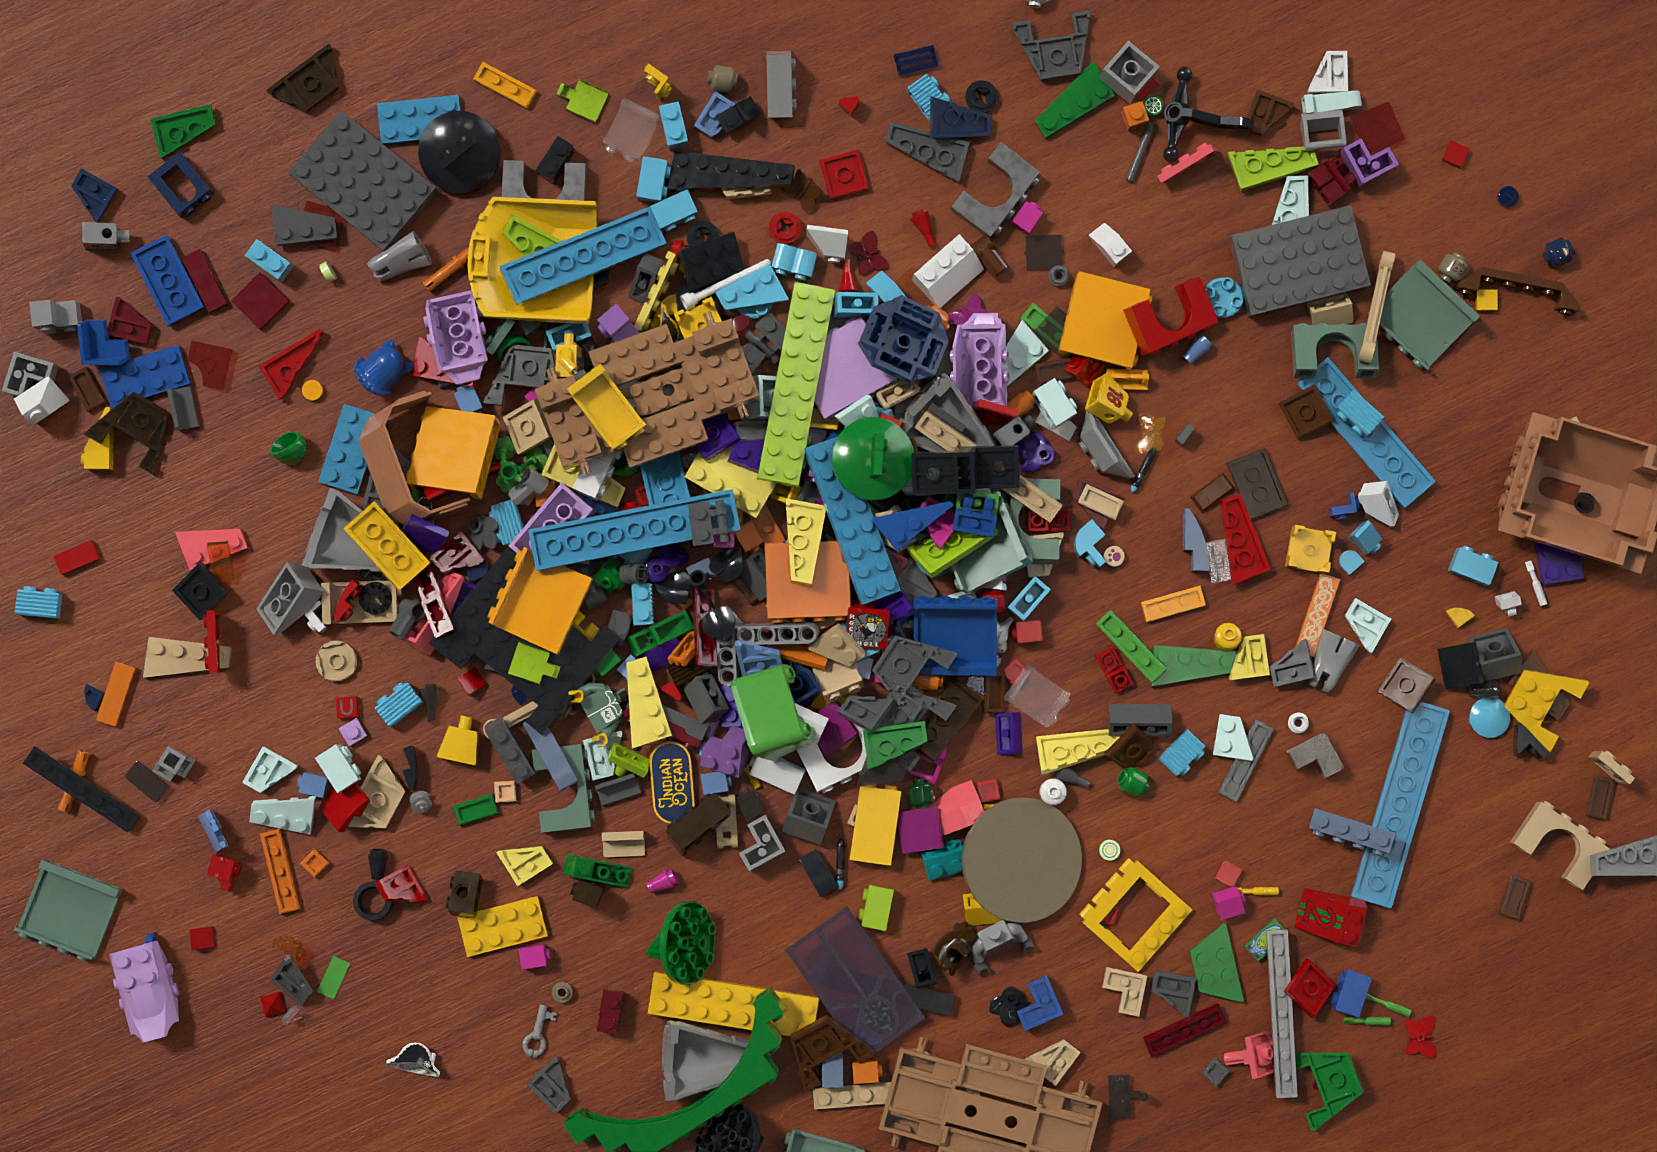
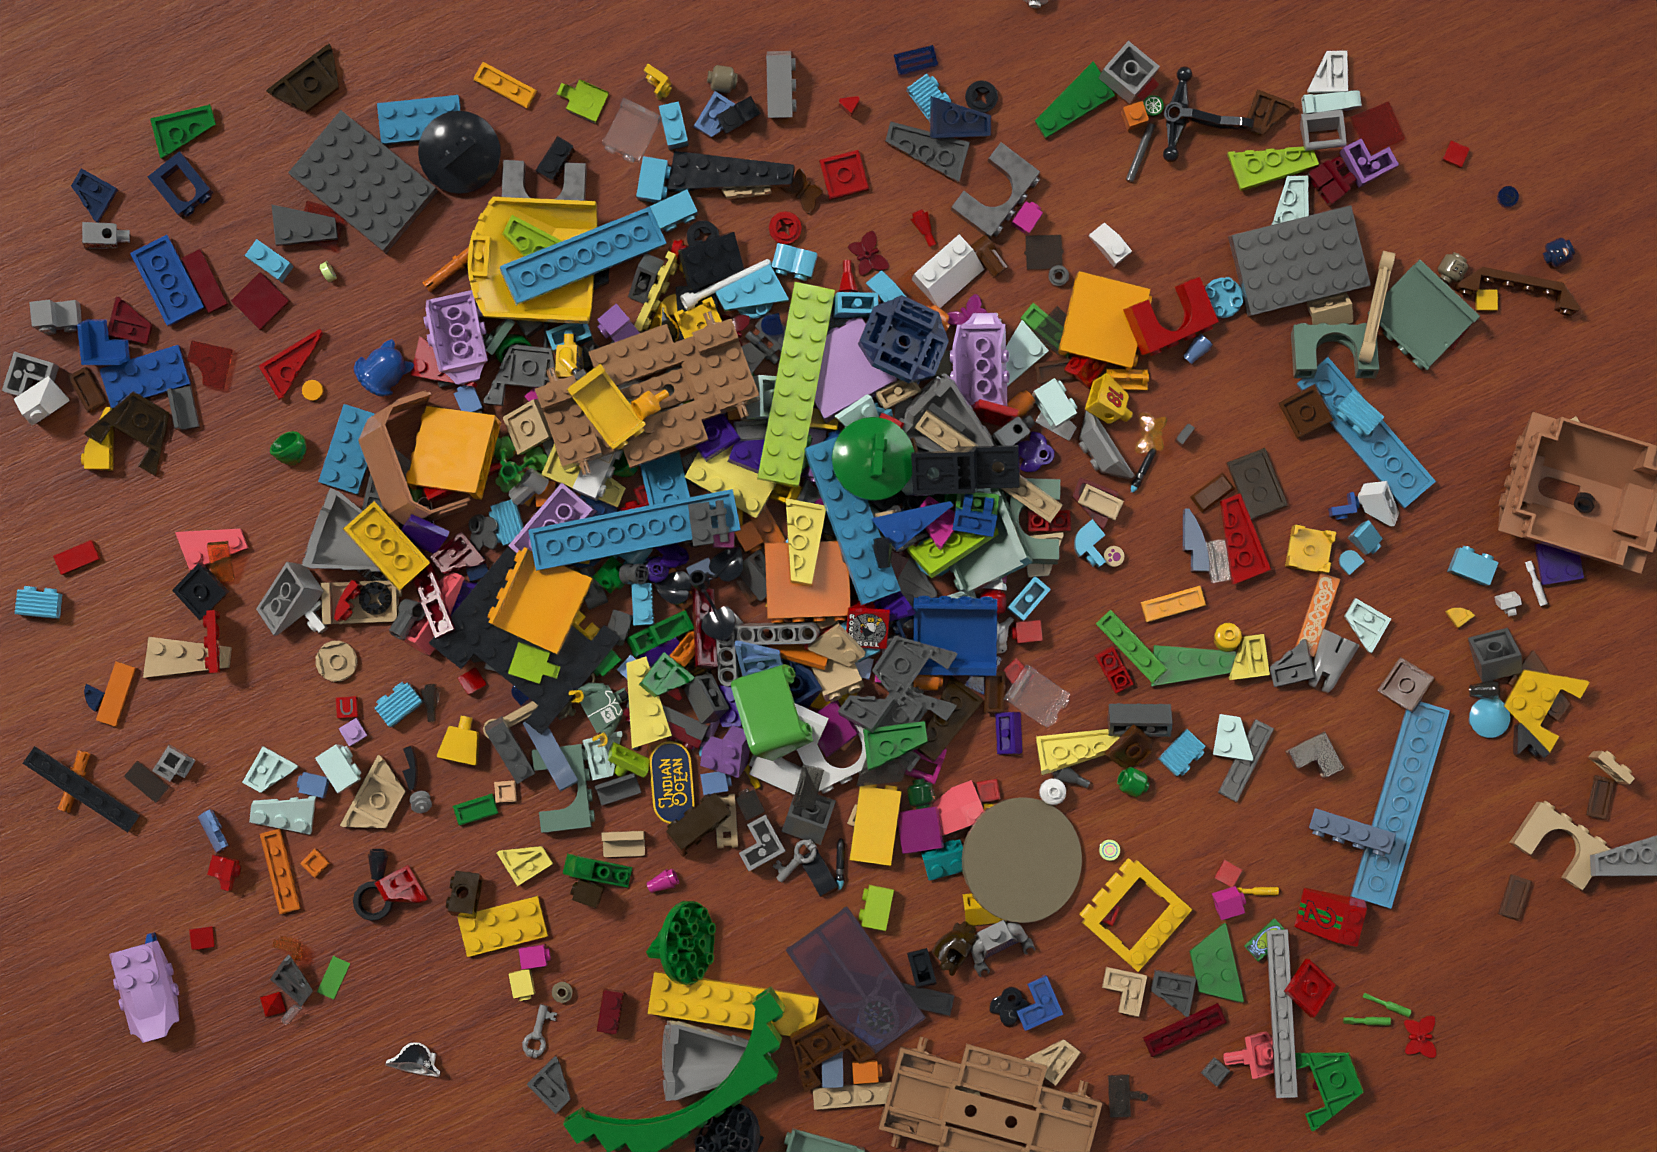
sand green panel [14,859,123,962] -> none
red slope [319,783,371,833] -> none
light grey piece [367,231,432,281] -> none
white slope [807,225,848,263] -> none
dark grey wing [1011,10,1090,81] -> none
coral wing [1158,143,1220,183] -> none
white plate [1288,713,1309,733] -> none
blue brick [1331,969,1372,1017] -> none
black tile [1437,642,1484,689] -> none
none -> light yellow brick [509,968,536,1001]
none -> light orange piece [631,389,669,420]
none -> green wing [639,652,695,698]
none -> clear blue tile [761,313,784,336]
none -> light grey piece [773,839,817,883]
none -> clear smoke tile [792,764,824,809]
none -> black cone [872,537,892,568]

